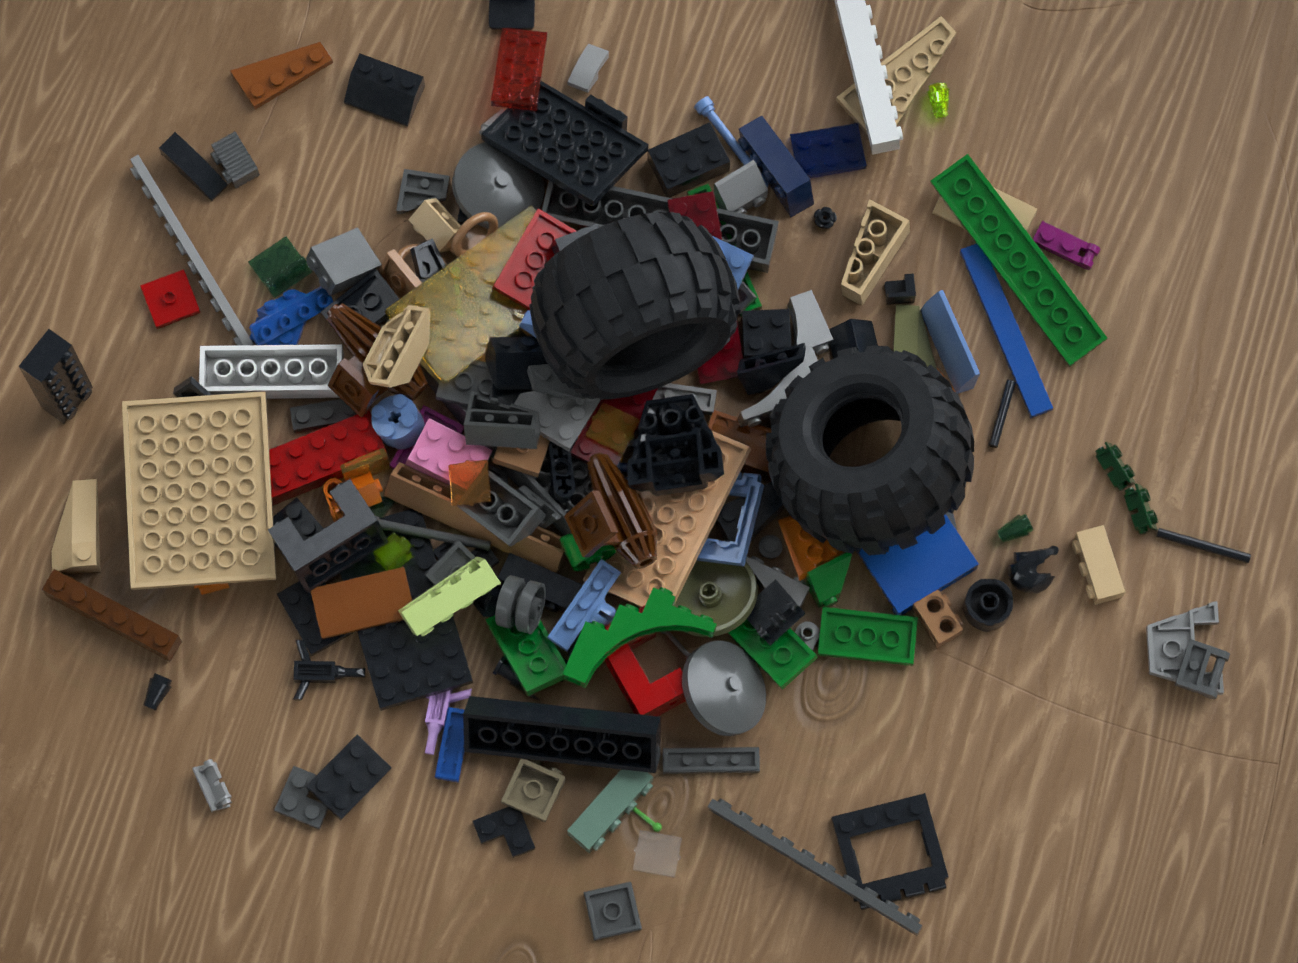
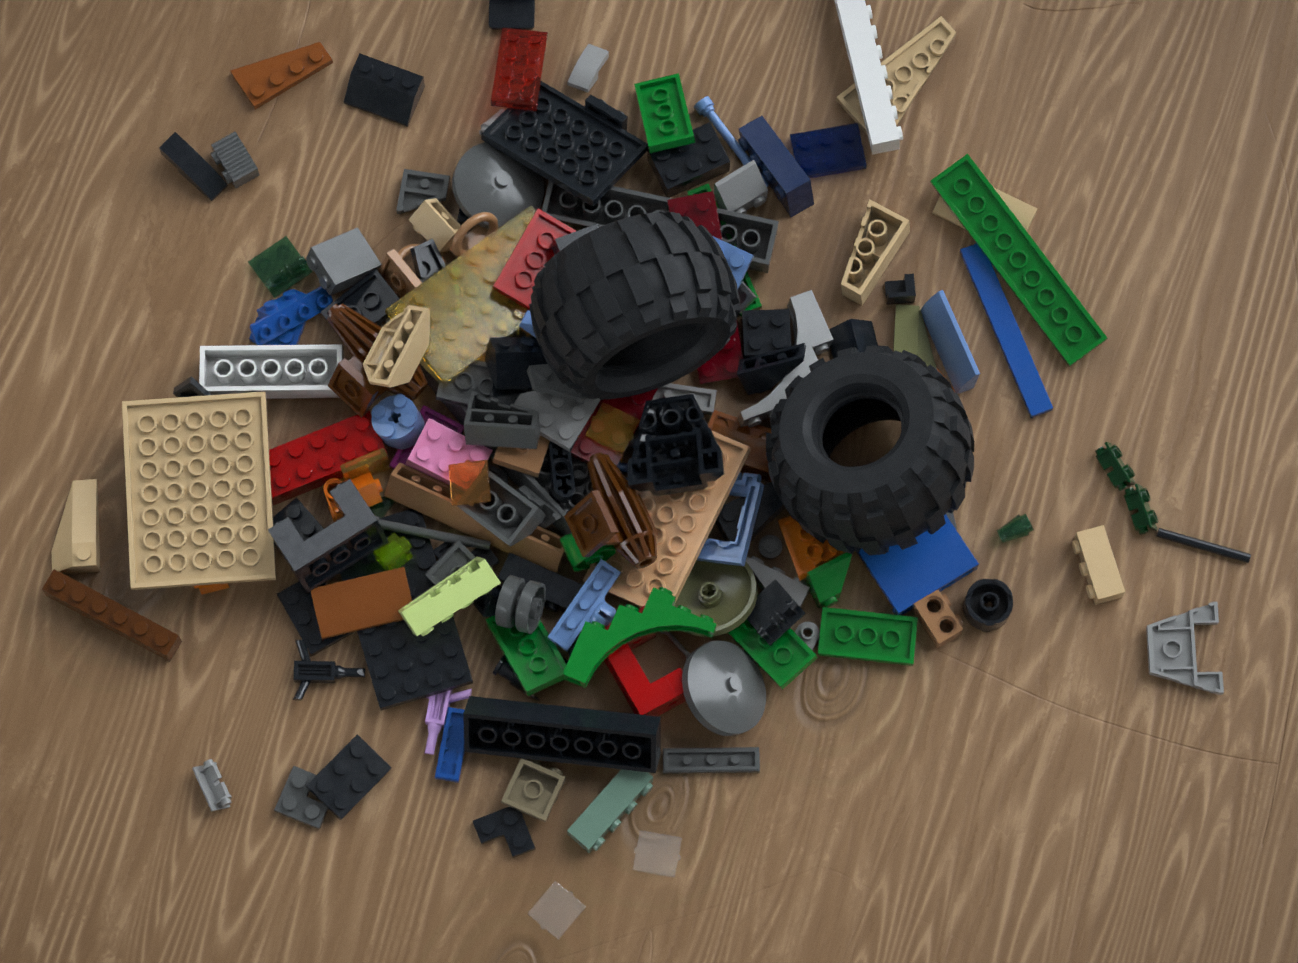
black brick [19,329,93,424] -> none
light grey plate [130,155,254,346] -> none
red plate [140,269,201,329] -> none
black cone [143,673,172,710] -> none
dark grey plate [290,399,357,433] -> none
dark grey tile [584,882,642,941] -> none
bright green hinge [633,807,662,832] -> none
dark grey plate [707,798,922,936] -> none
black plate [814,207,837,229] -> none
black hinge [831,793,949,910] -> none
clear neon green cone [927,83,950,118] -> none
black bar [989,380,1016,448] -> none
black helmet [1007,545,1059,594] -> none
magenta plate [1033,221,1101,270] -> none
dark grey plate [1175,639,1230,699] -> none
none -> clear piece [528,881,586,940]
none -> green plate [634,73,695,153]

